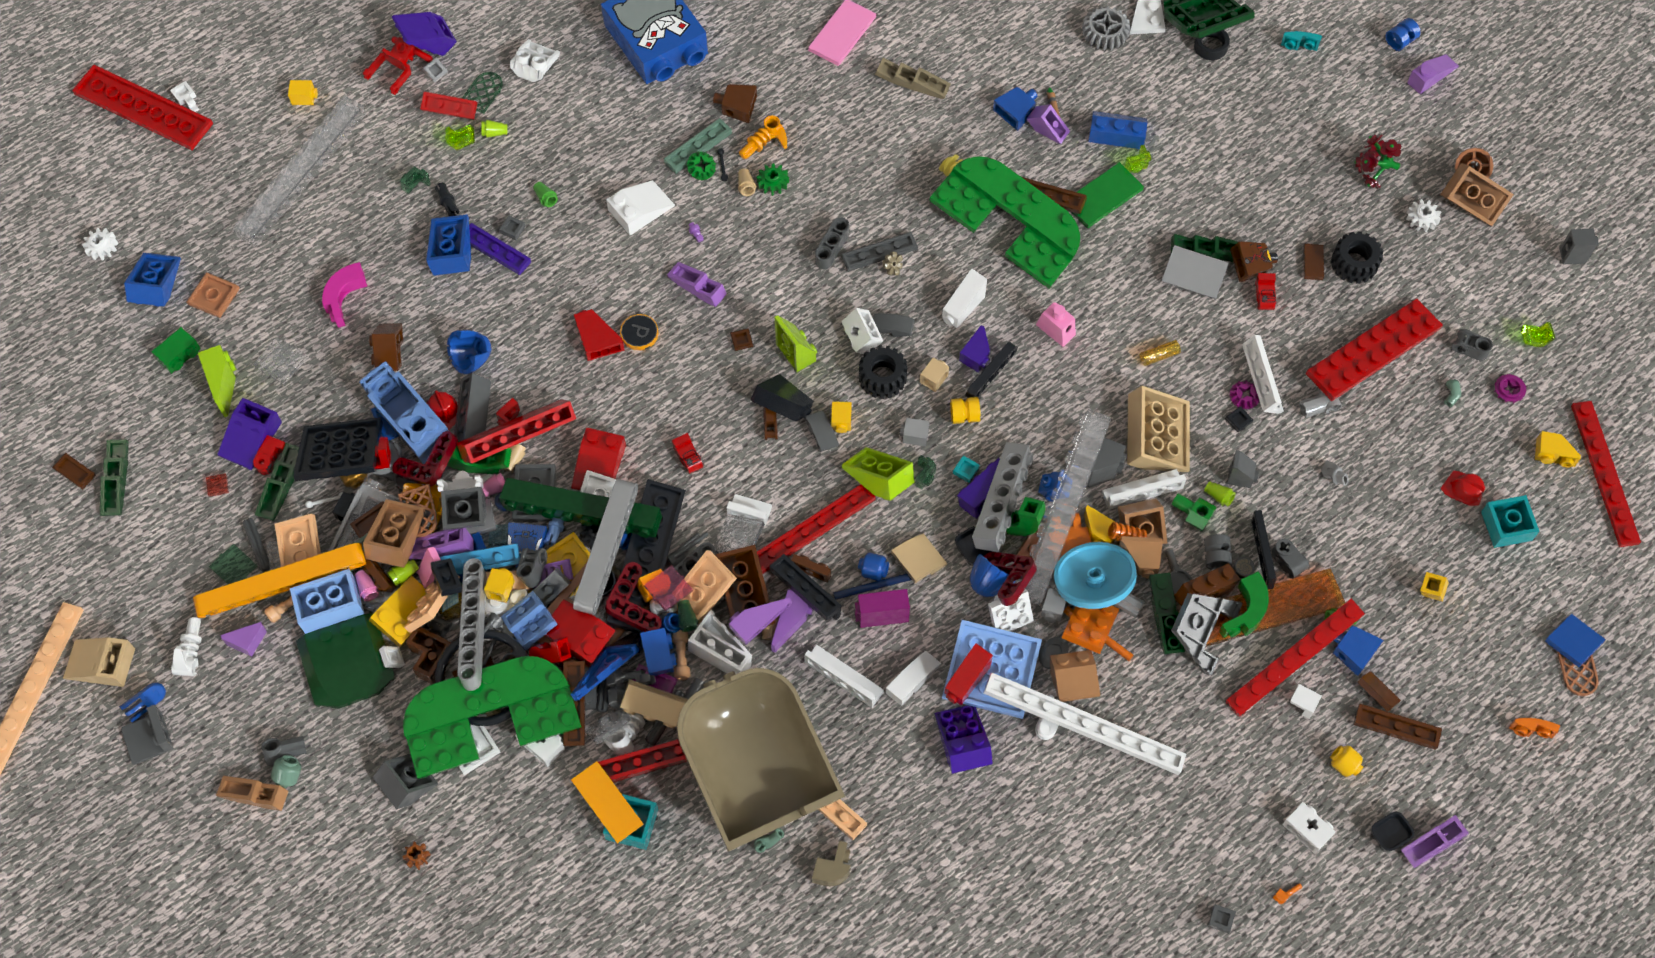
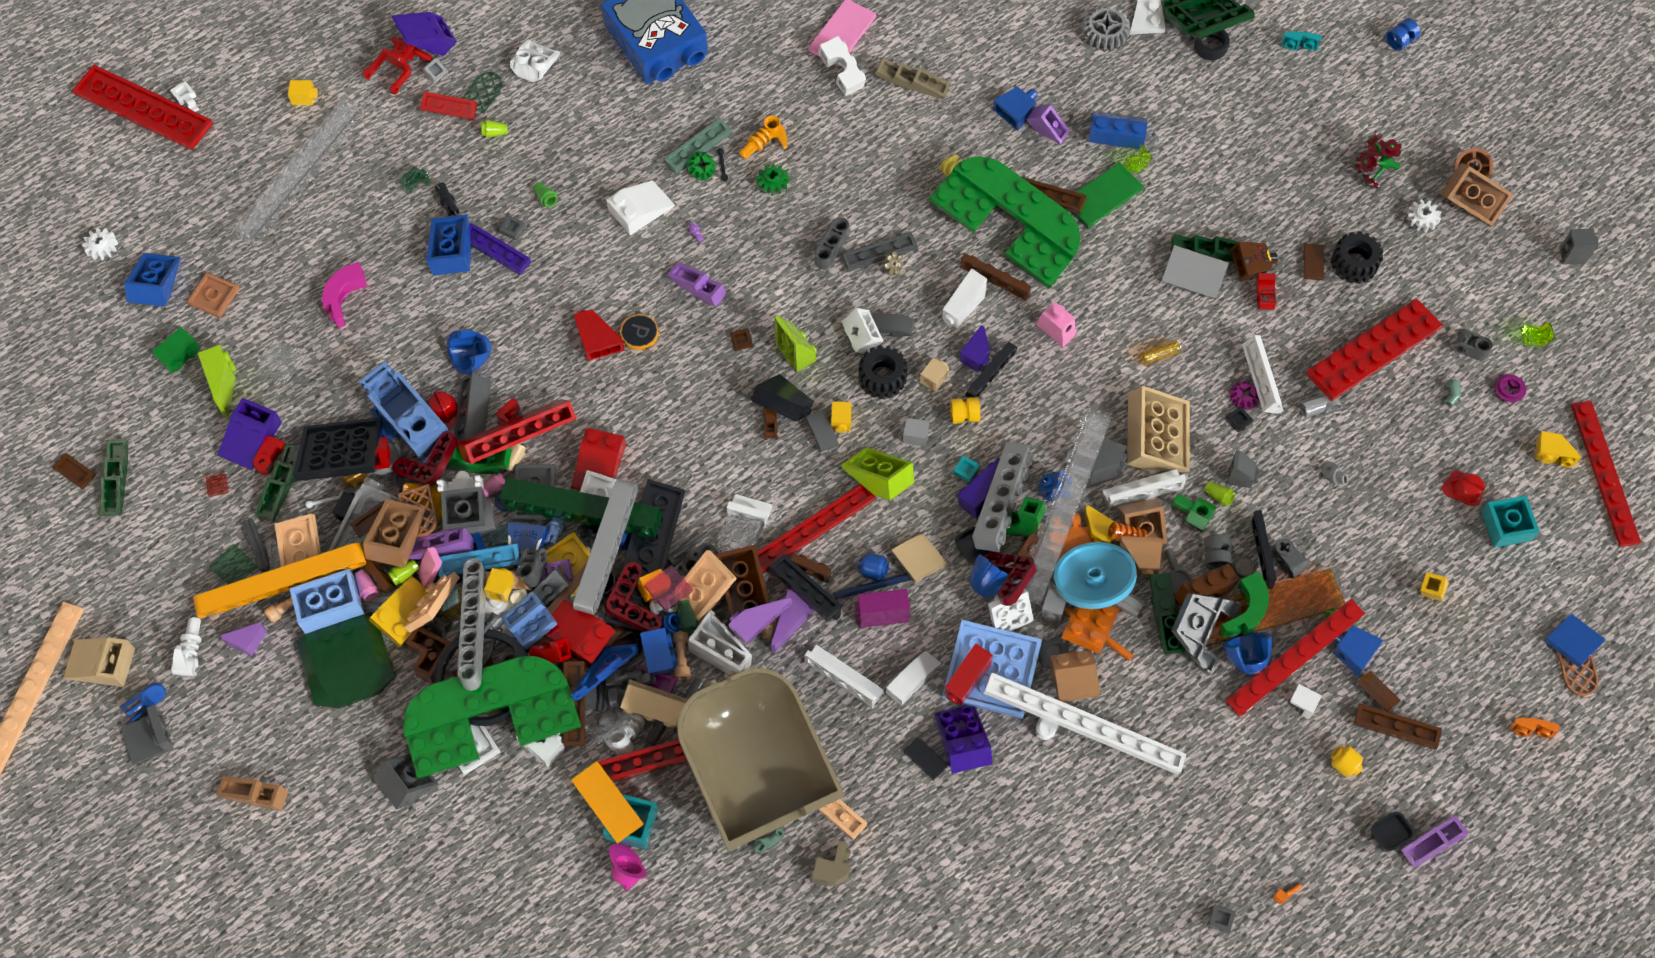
dark grey piece [261,736,307,767] -> none
sand green head [271,755,302,788] -> none
reddish brown brick [369,323,404,371] -> none
white tile [379,646,405,668] -> none
dark orange gear [402,841,431,870] -> none
black plate [431,558,462,597] -> none
clear neon green bracket [445,125,475,150] -> none
red leg [672,433,703,474] -> none
reddish brown torso [713,84,757,123] -> none
tan cone [738,169,756,196] -> none
clear green bracket [915,455,936,490] -> none
medium nougat piece [1047,88,1060,117] -> none
white brick [1283,802,1336,854] -> none
medium lavender slope [1407,54,1459,94] -> none
none -> dark pink piece [608,844,647,890]
none -> white arch [818,36,866,96]
none -> black tile [903,737,948,781]
none -> reddish brown plate [960,253,1031,301]
none -> blue hair [1223,632,1272,675]

